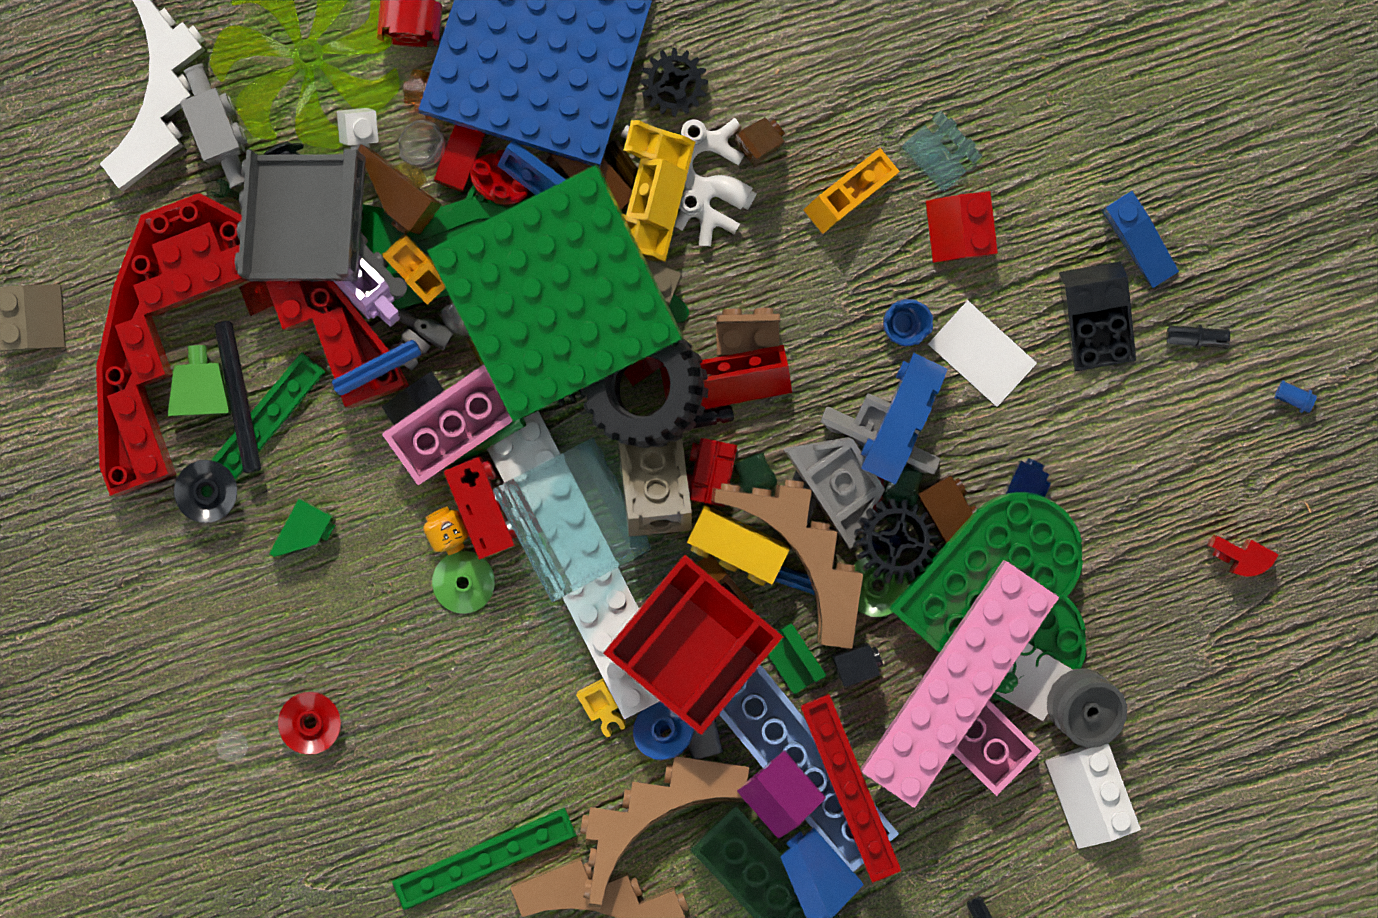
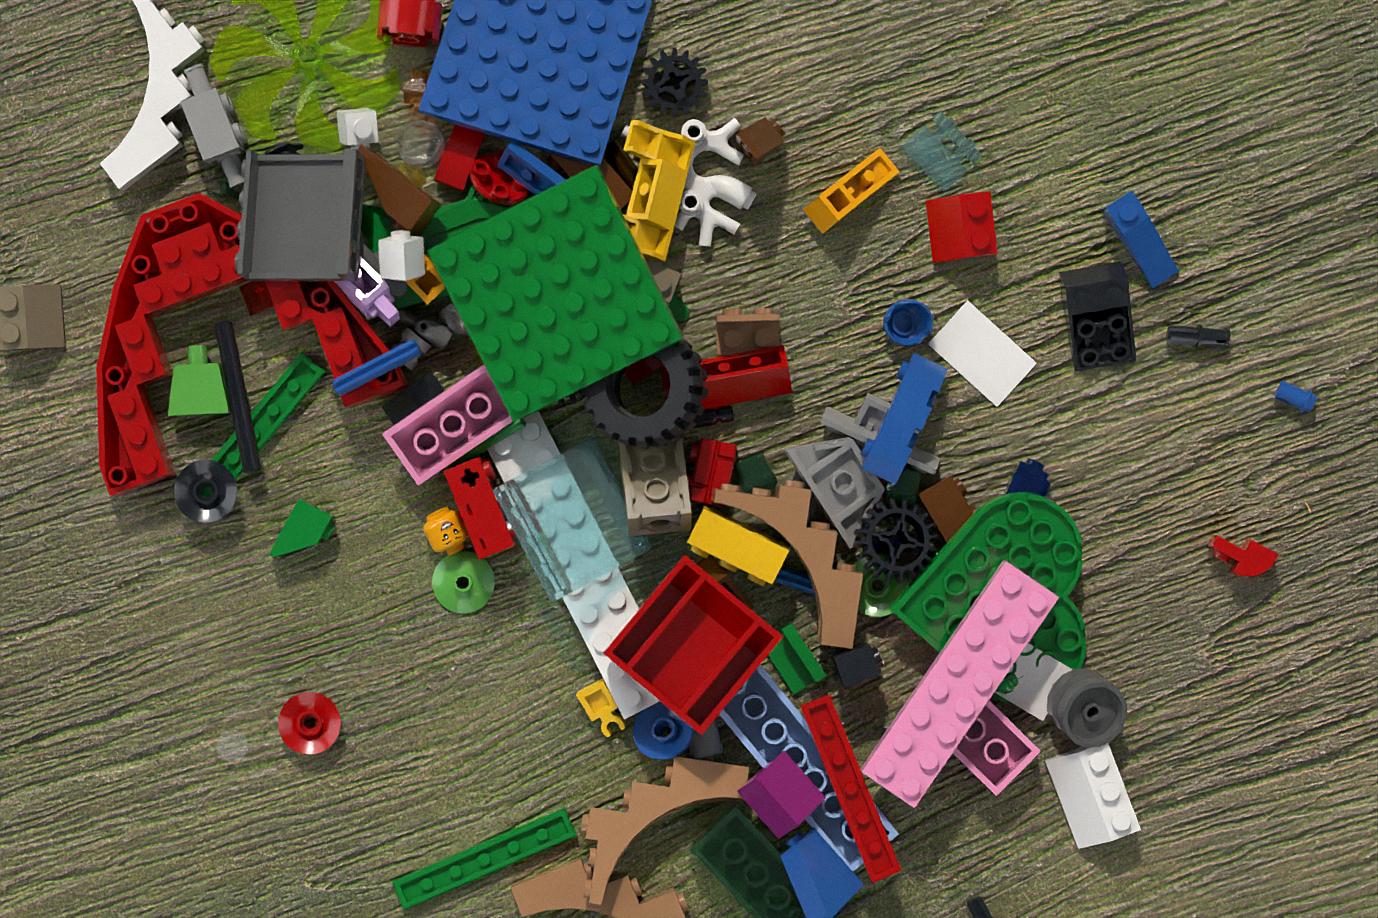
none -> white brick [378,231,425,281]

